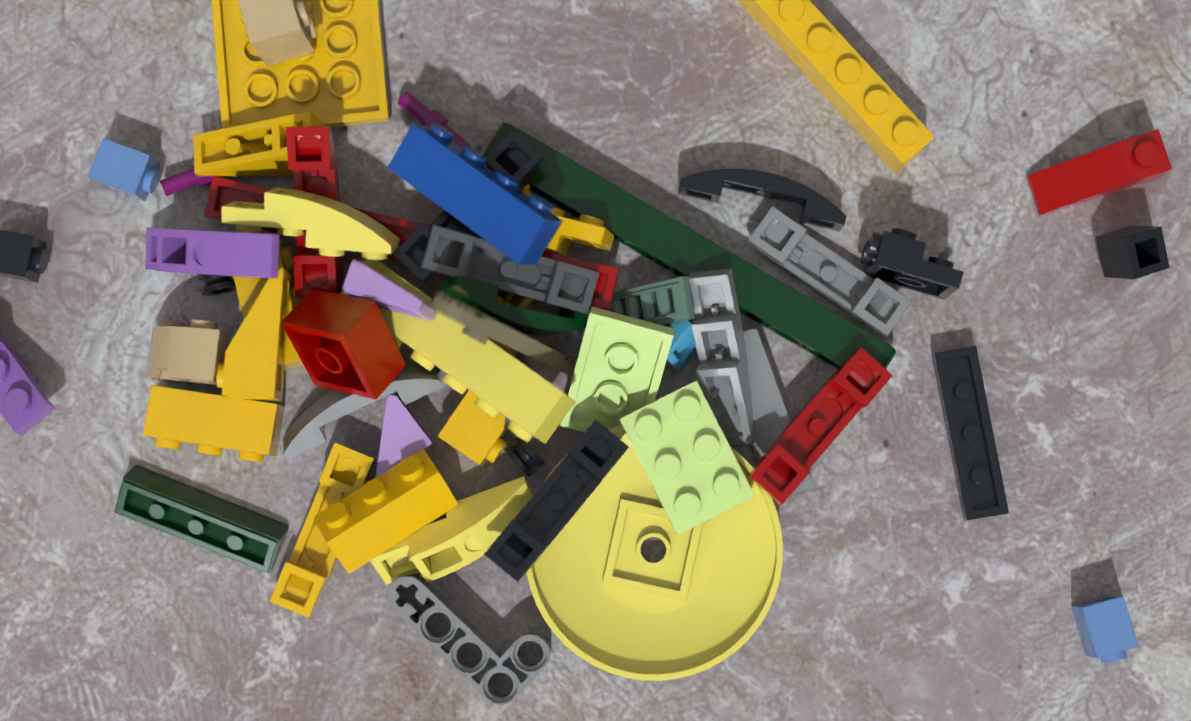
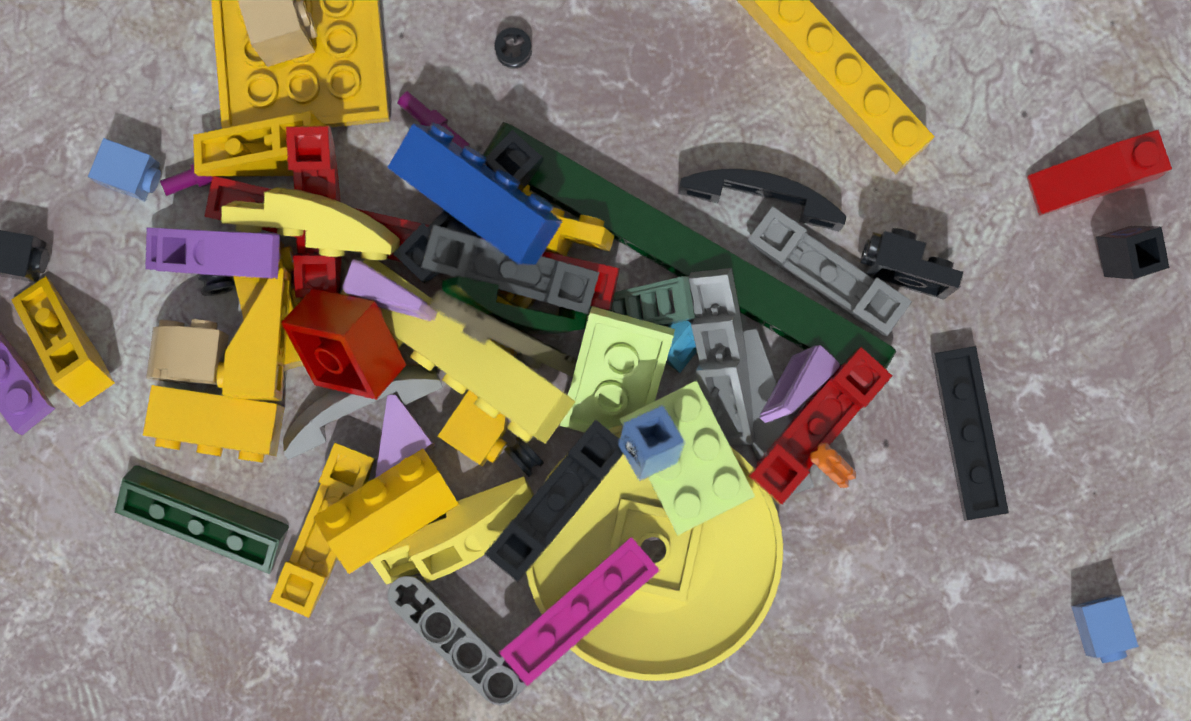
none -> yellow slope [11,276,115,407]
none -> black bush [494,27,532,69]
none -> dark pink plate [499,537,660,686]
none -> medium blue brick [618,405,685,481]
none -> lavender slope [760,345,840,423]
none -> orange axle [811,443,856,488]

